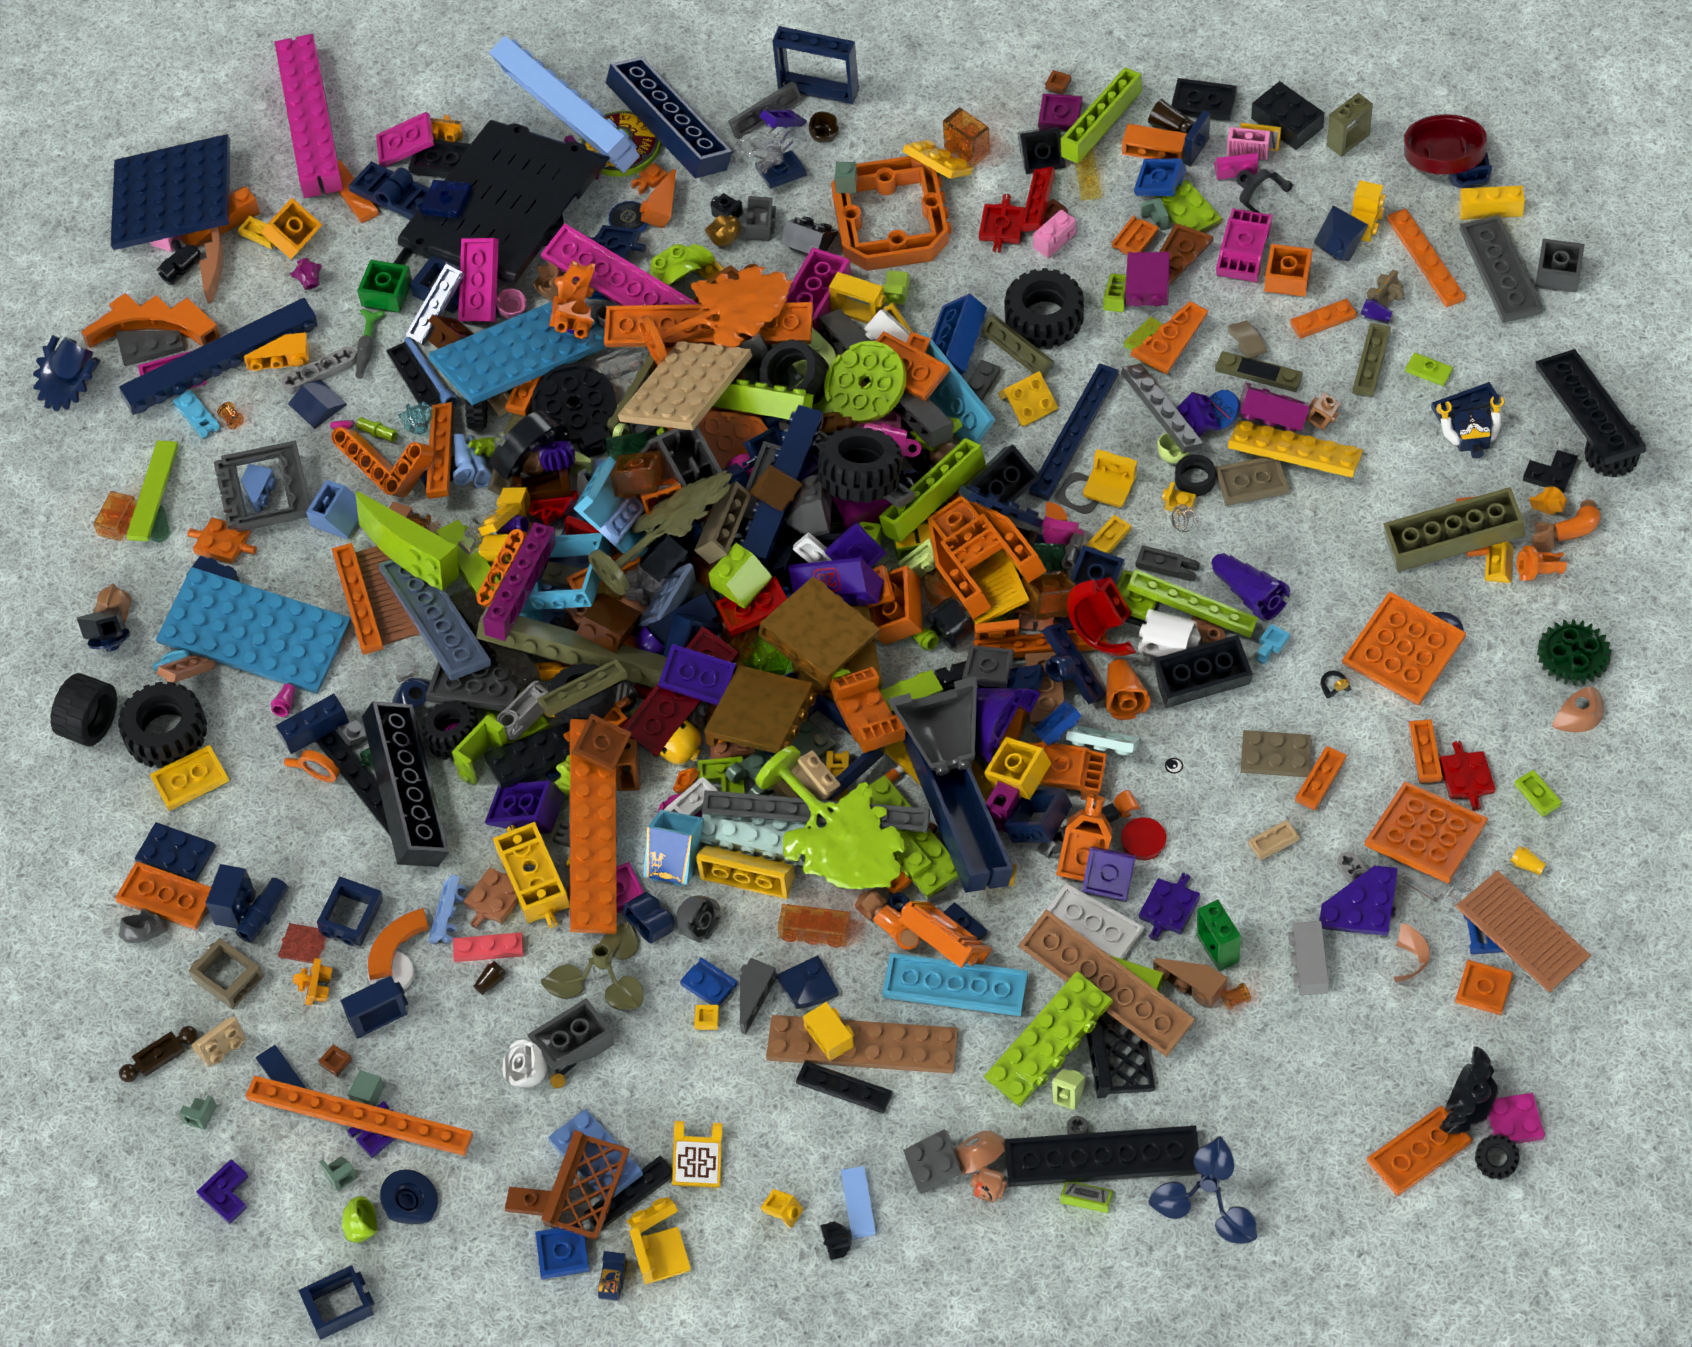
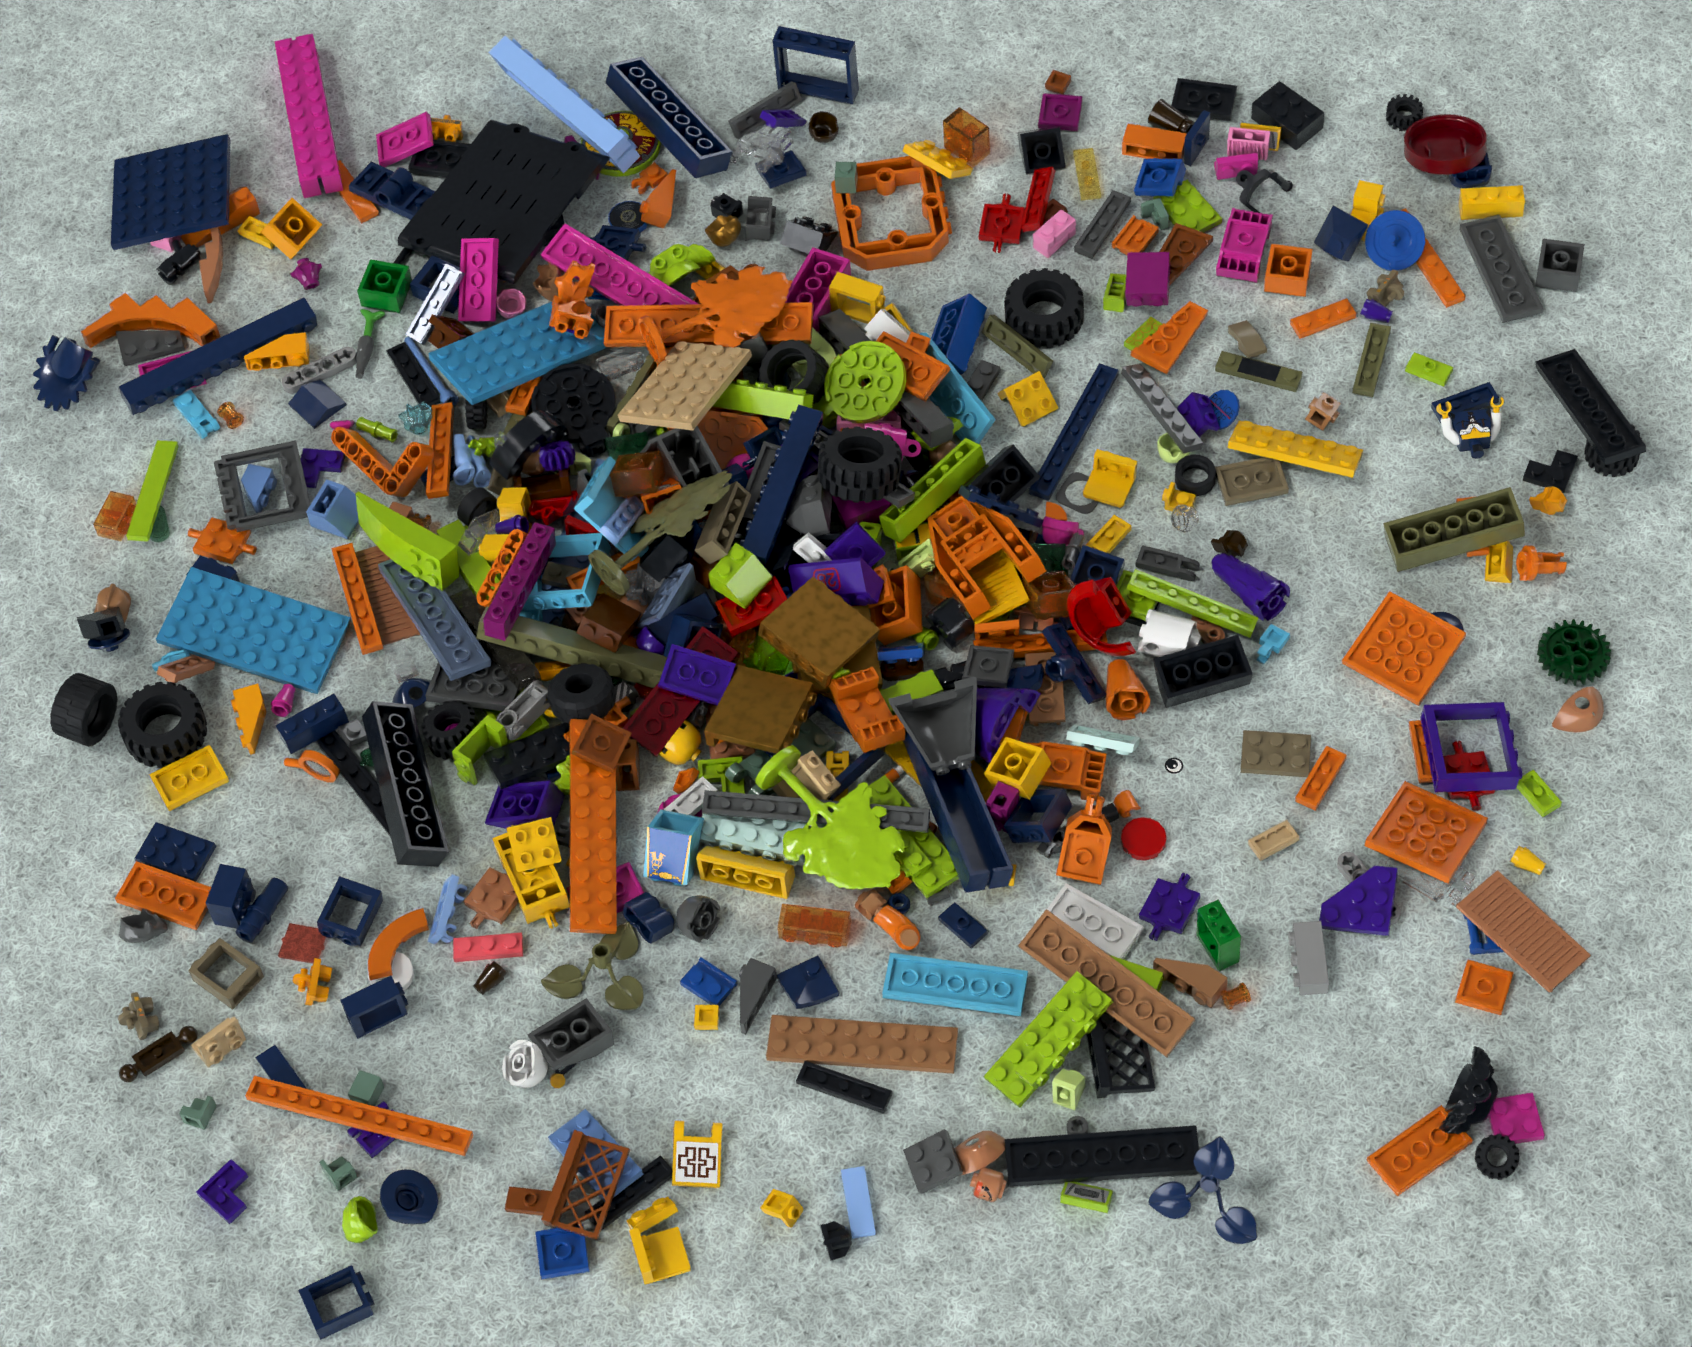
dark orange plate [318,1044,352,1077] -> none
clear blue plate [420,179,472,218] -> none
yellow plate [478,504,520,536] -> none
olive plate [537,659,628,717] -> none
dark blue leg [598,1251,628,1301] -> none
clear orange piece [750,465,802,512] -> none
yellow brick [803,1002,854,1061] -> none
reddish brown plate [820,412,857,436] -> none
lime brick [882,270,910,305] -> none
orange door [898,901,992,968] -> none
blue plate [1032,700,1082,746] -> none
lime brick [1061,67,1142,164] -> none
dark purple tile [1081,846,1136,901] -> none
magenta wedge [1239,382,1310,432] -> none
black piece [1320,670,1352,698] -> none
olive window [1327,92,1373,156] -> none
nougat piece [1393,923,1430,982] -> none
piece [1532,499,1601,552] -> none
none -> dark tan hips [118,992,159,1040]
none -> light orange slope [231,683,267,755]
none -> dark purple plate [300,448,345,488]
none -> black tyre [457,487,497,530]
none -> yellow bracket [507,817,561,872]
none -> blue plate [878,642,925,664]
none -> reddish brown plate [880,658,924,681]
none -> dark grey plate [1074,190,1131,259]
none -> dark brown piece [1211,530,1248,557]
none -> blue piece [1365,210,1425,271]
none -> black tyre [1386,94,1423,132]
none -> dark purple window [1420,702,1522,792]

